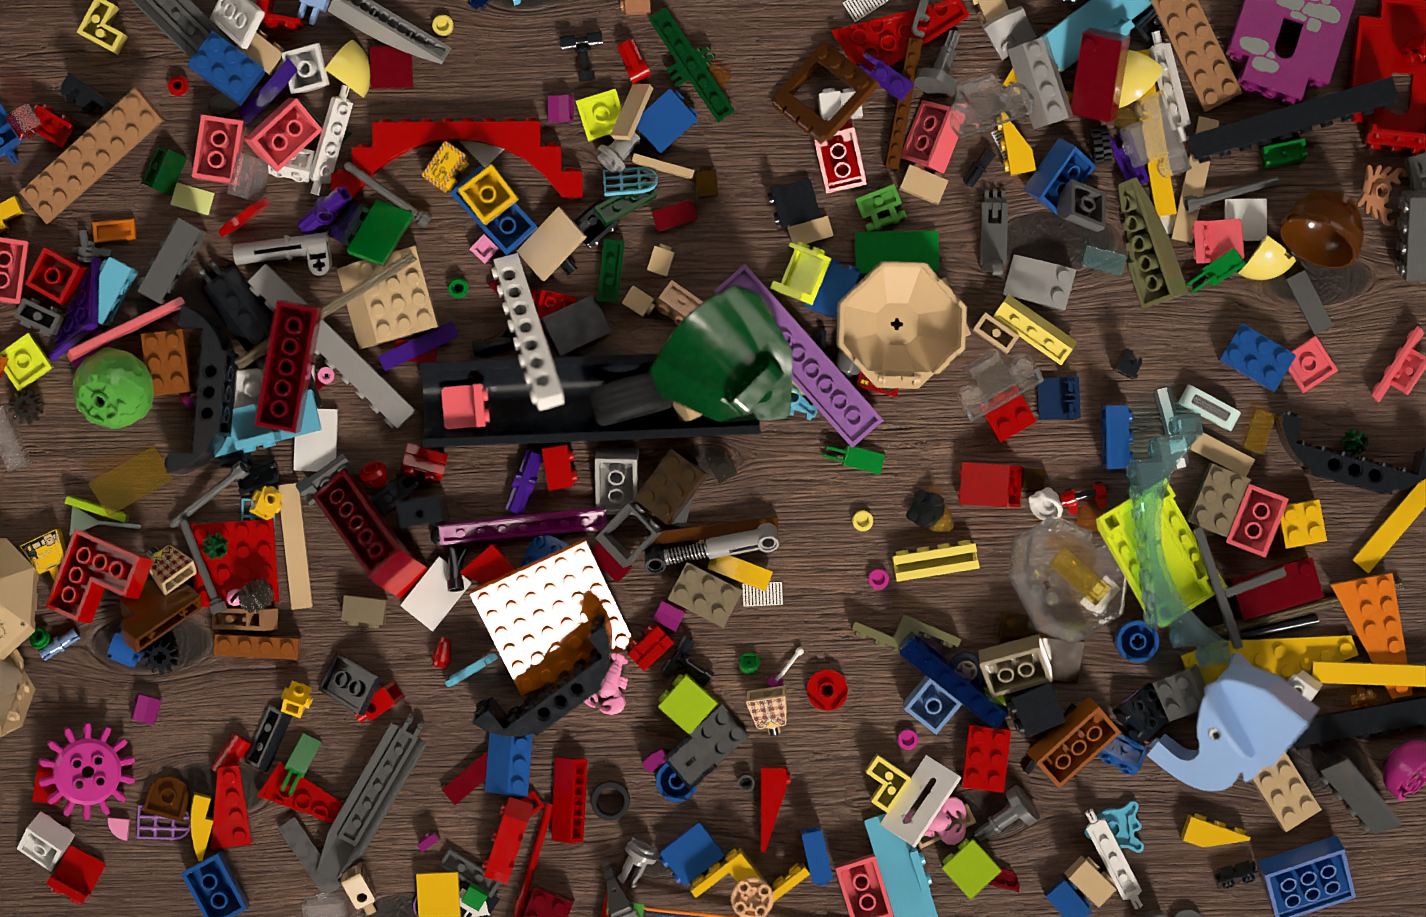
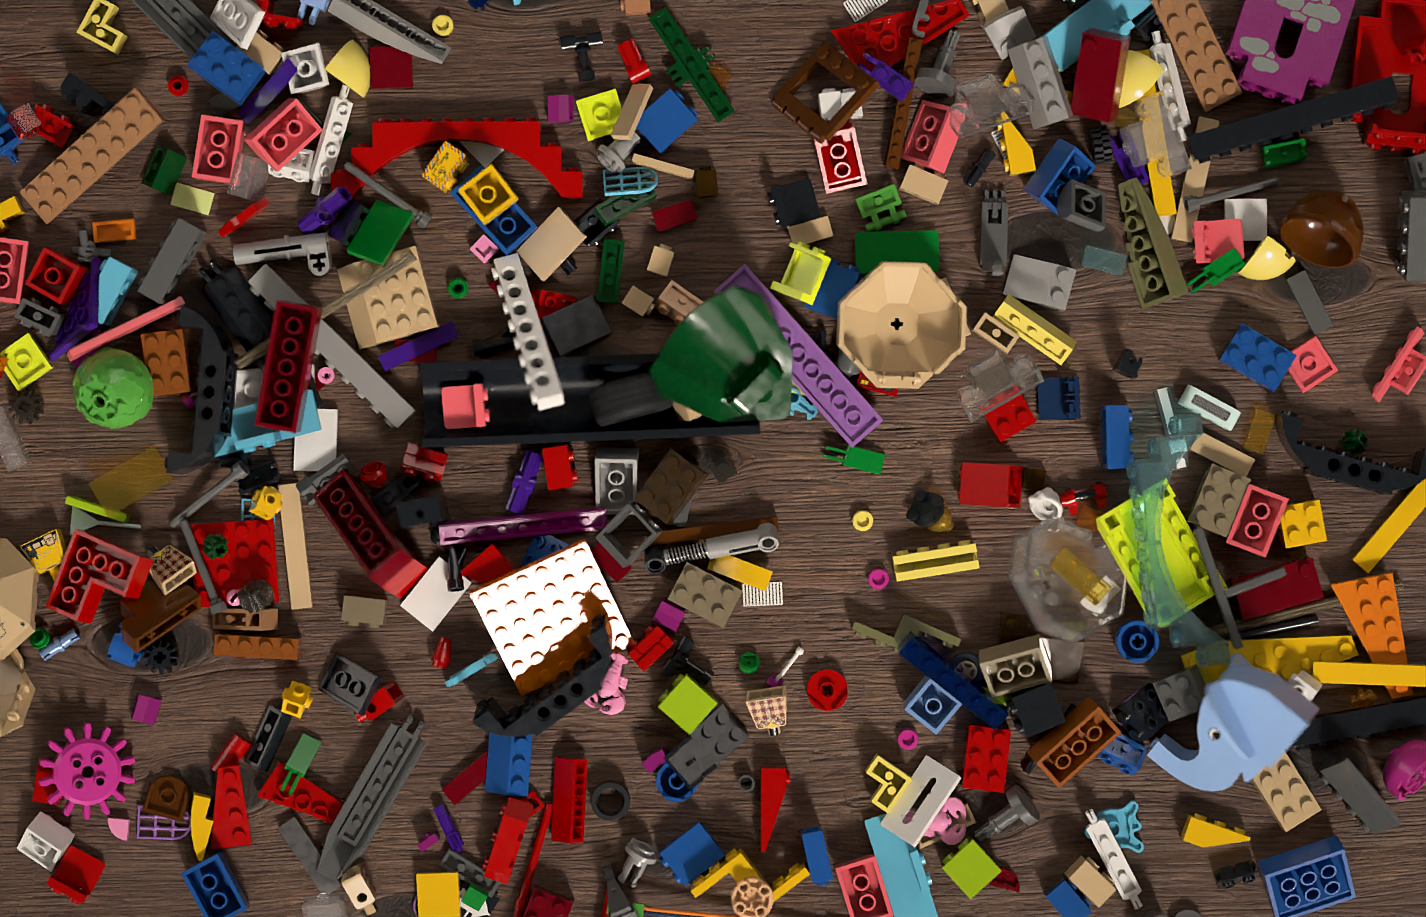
nougat animal [1356,165,1408,226] -> none
none -> dark purple piece [433,804,464,852]

